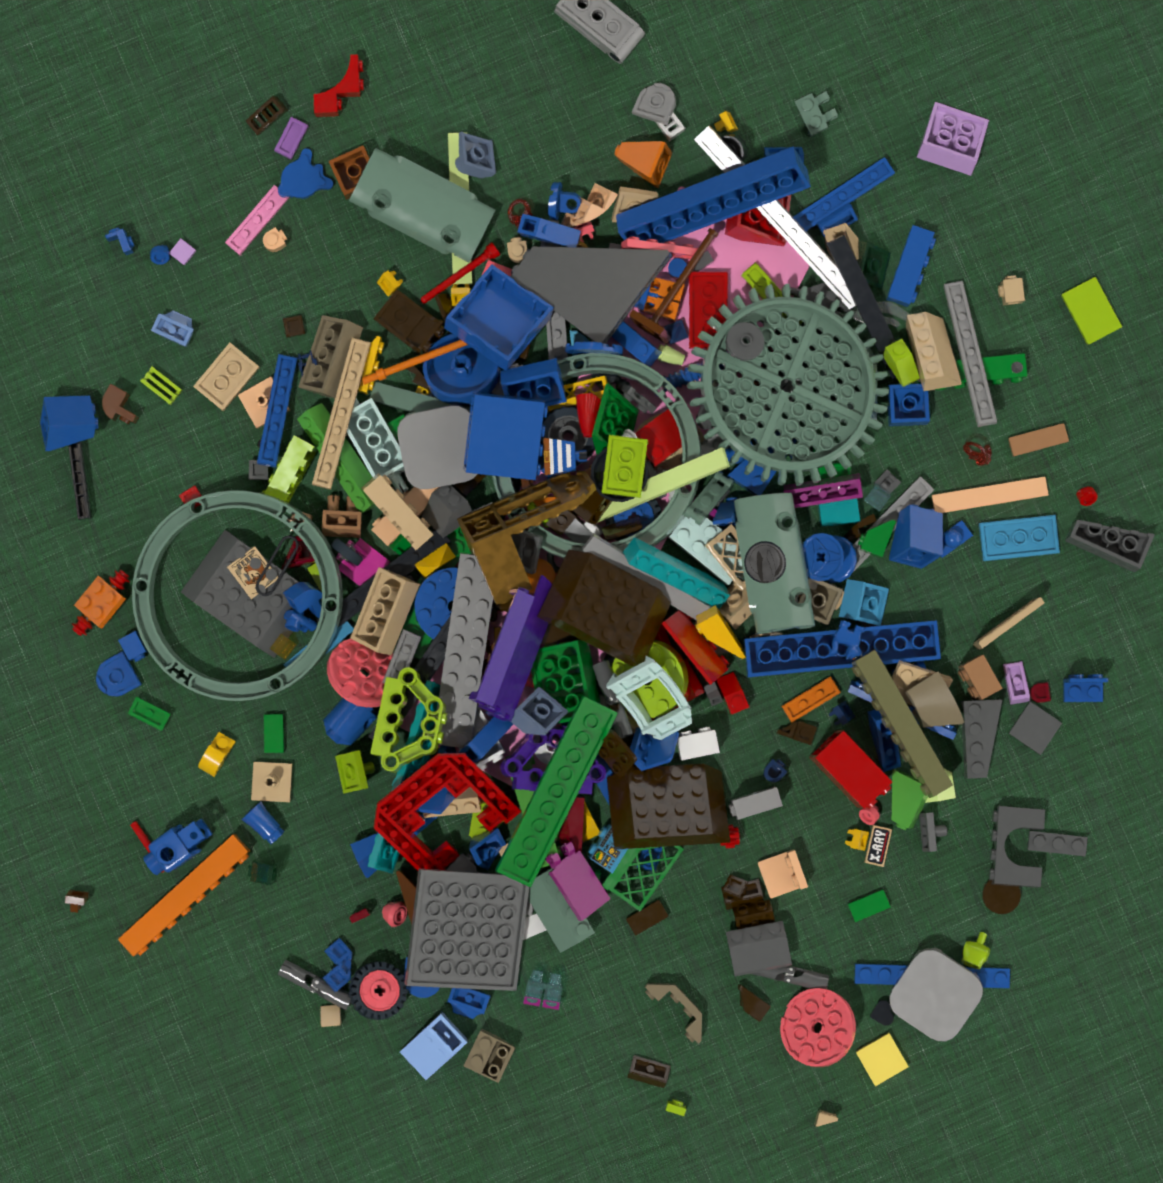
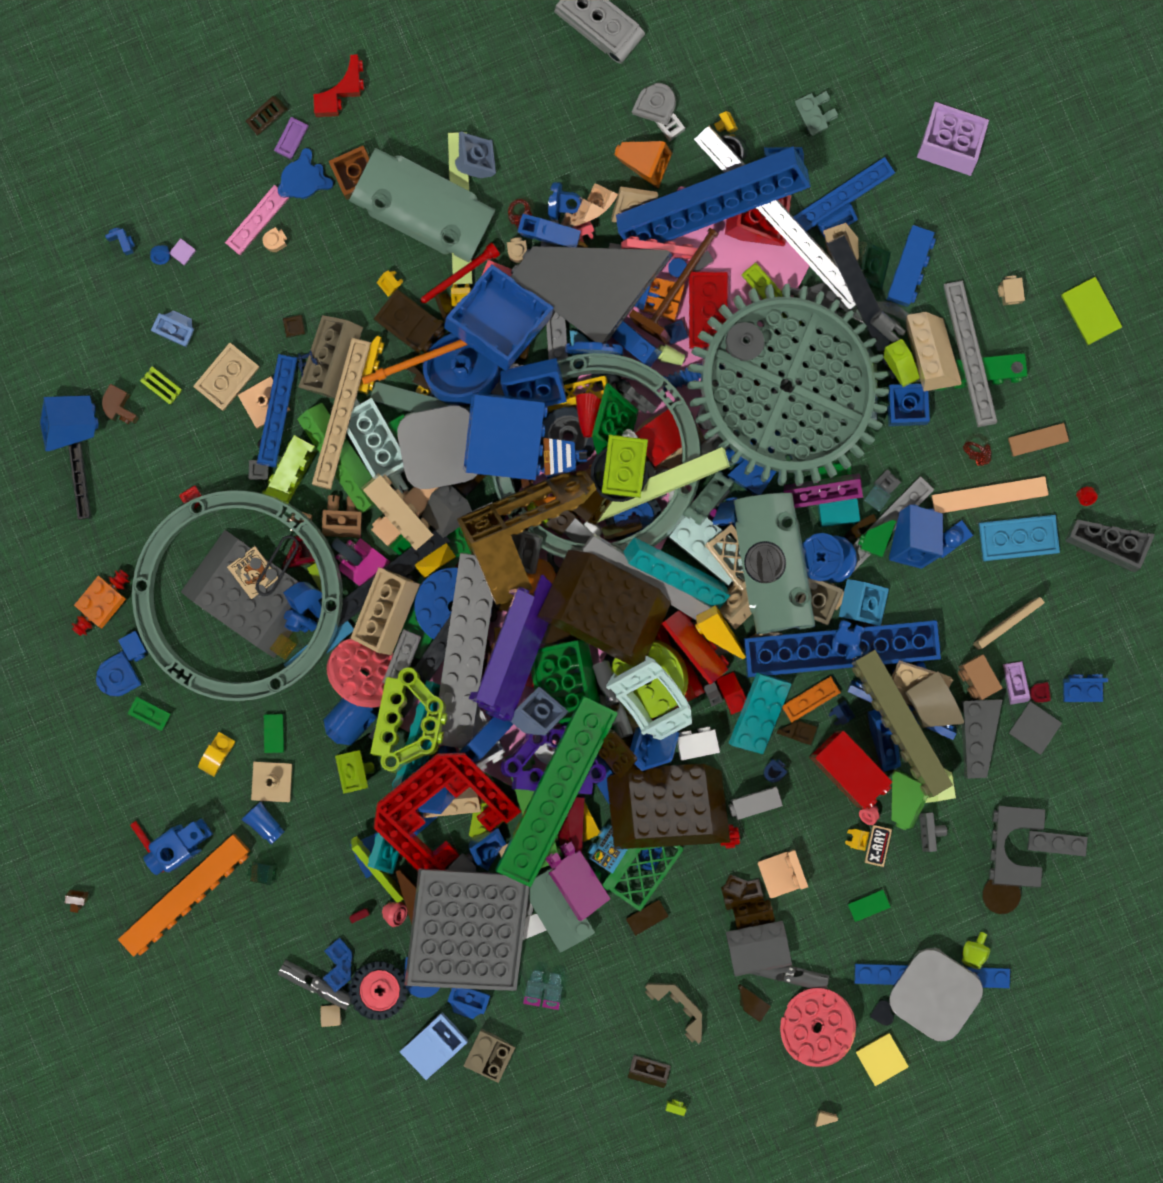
none -> lime tile [351,836,403,903]
none -> teal plate [729,672,792,754]
none -> dark grey hinge [870,310,905,343]

